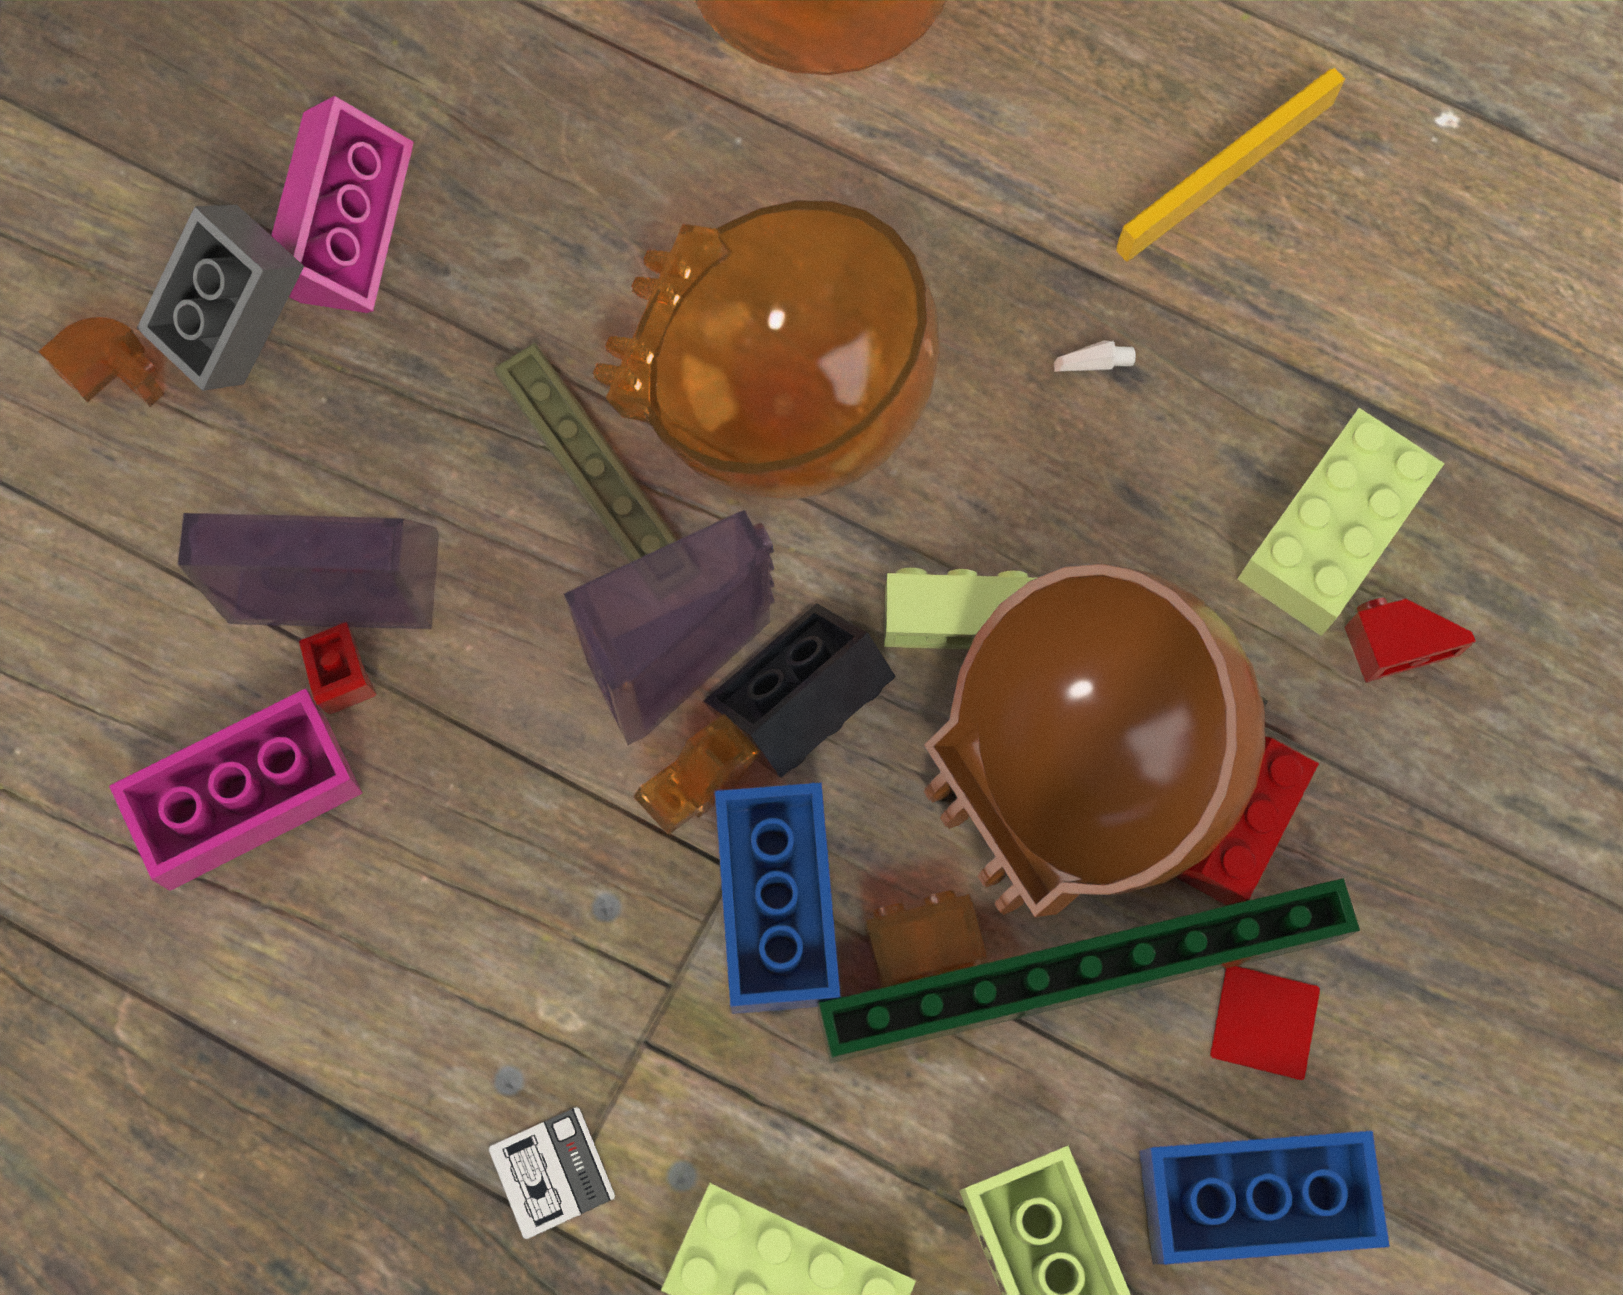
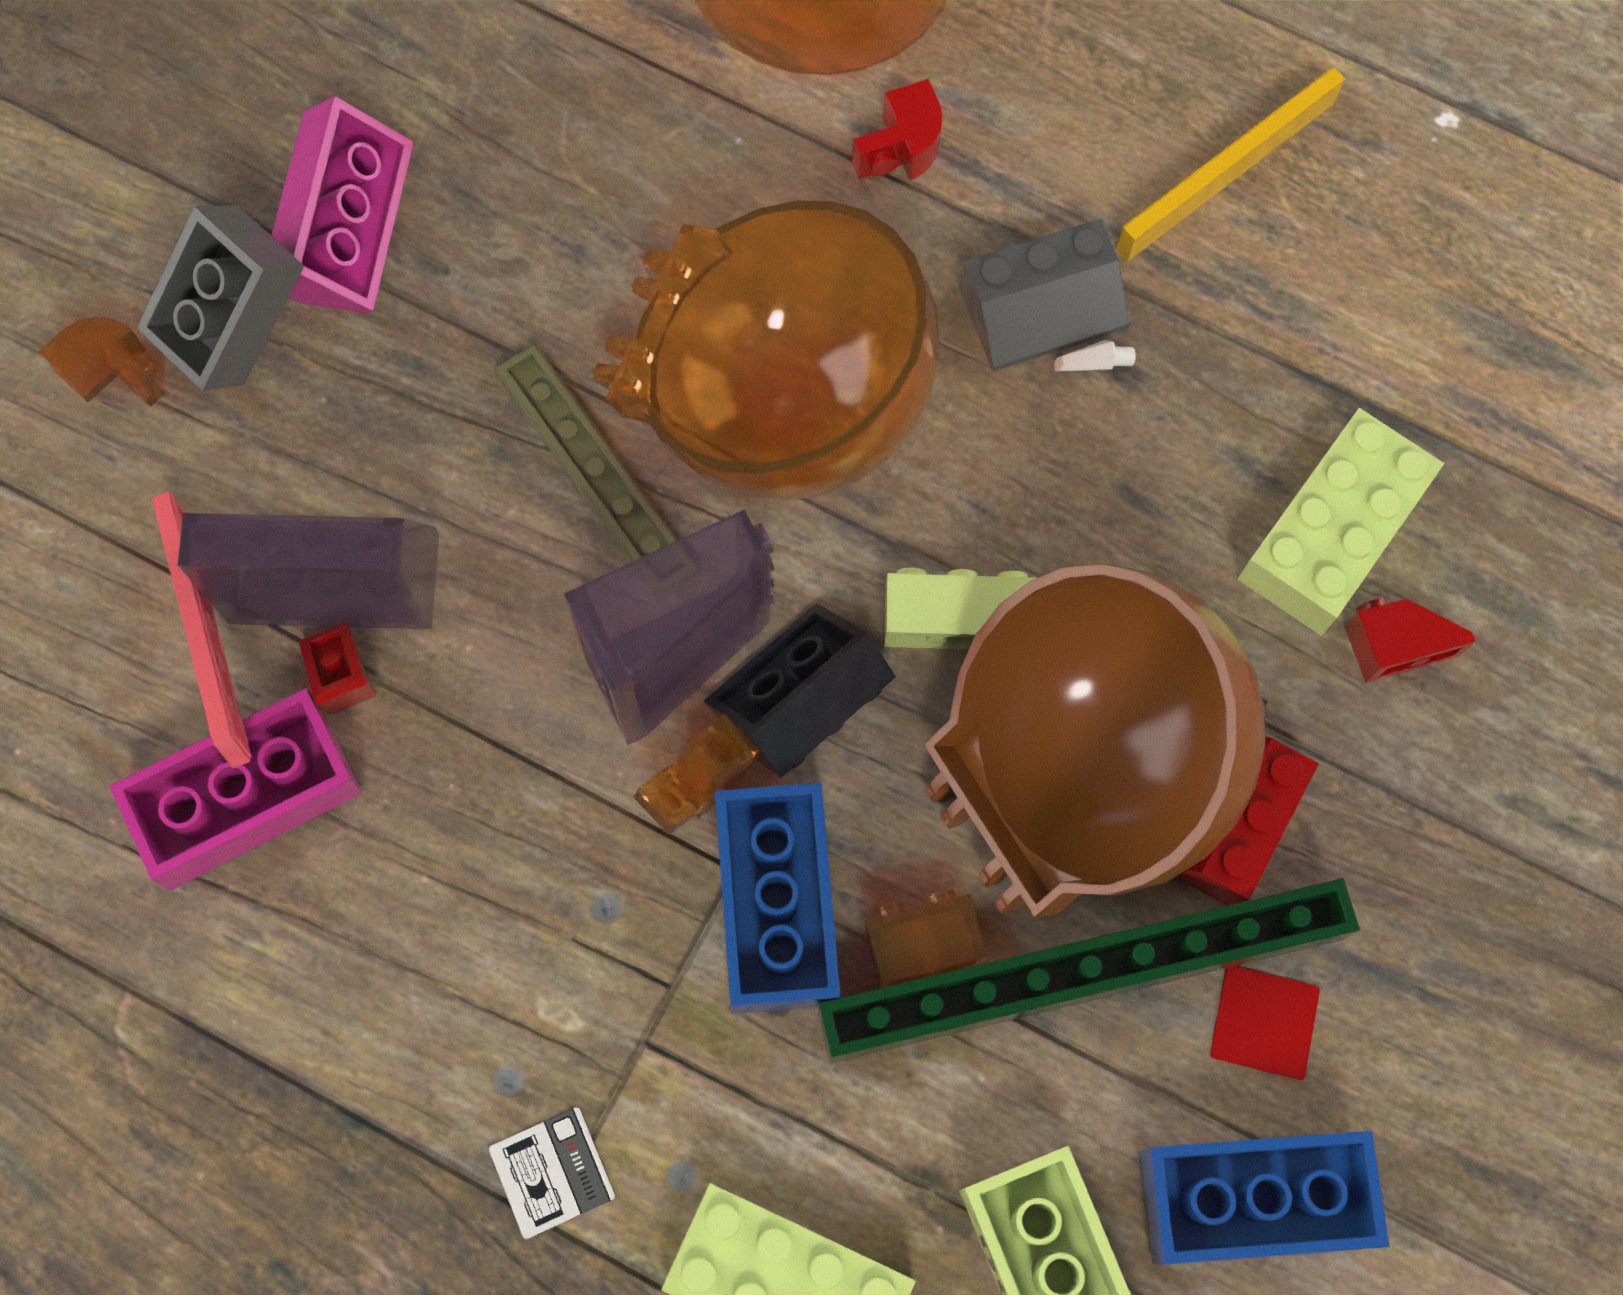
none -> coral tile [152,491,252,768]
none -> red brick [852,79,943,181]
none -> dark grey slope [959,219,1129,371]

